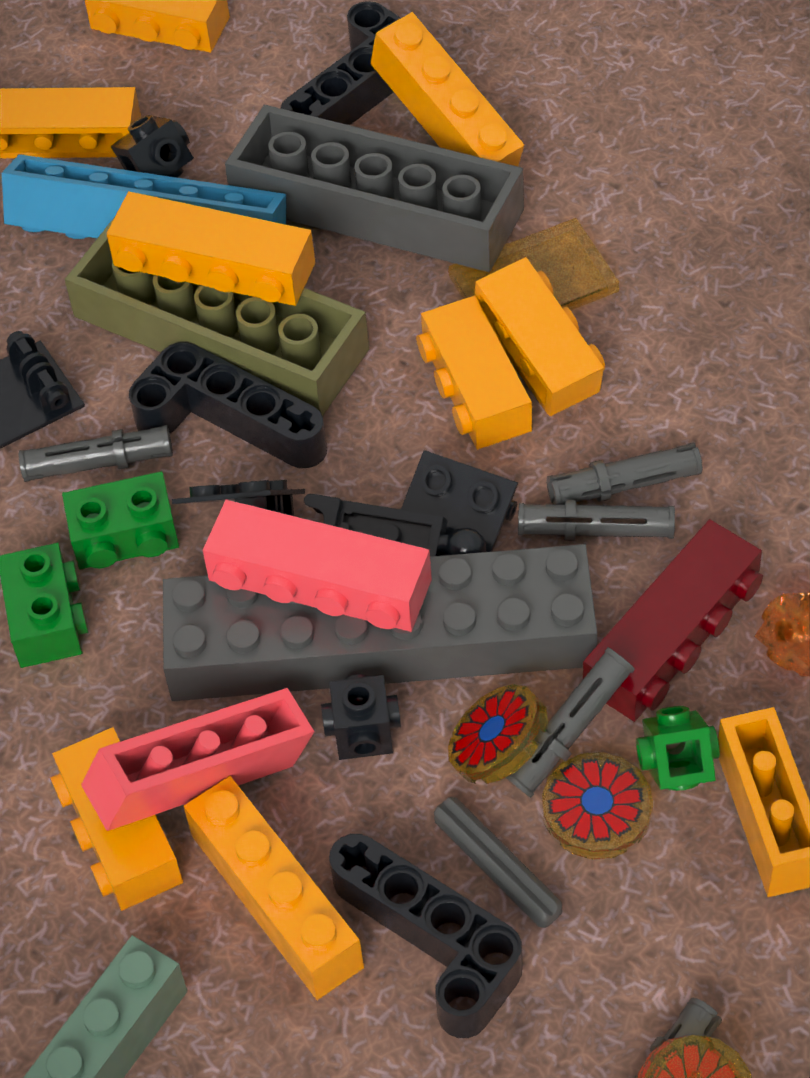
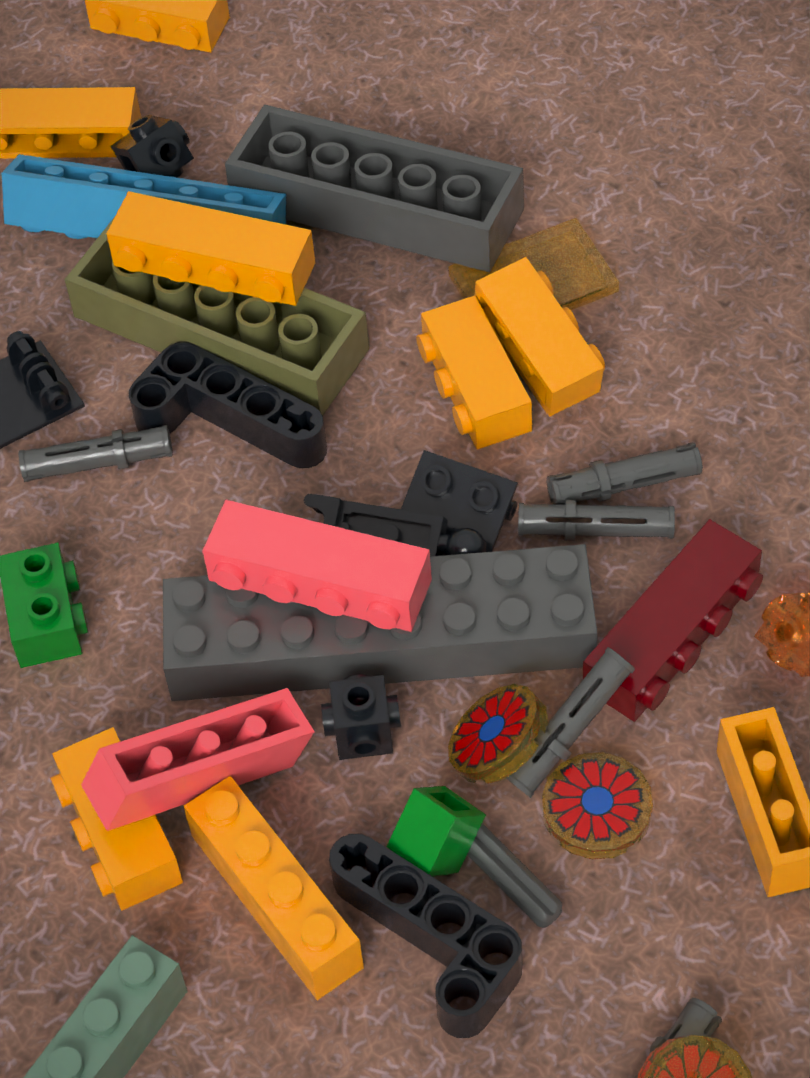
green brick [62,471,179,570] -> none
black hinge [172,480,305,516] -> none
black beam [281,1,401,125] -> none
light orange brick [370,12,525,167] -> none
green brick [636,706,720,791] -> none
none -> green brick [386,786,486,877]

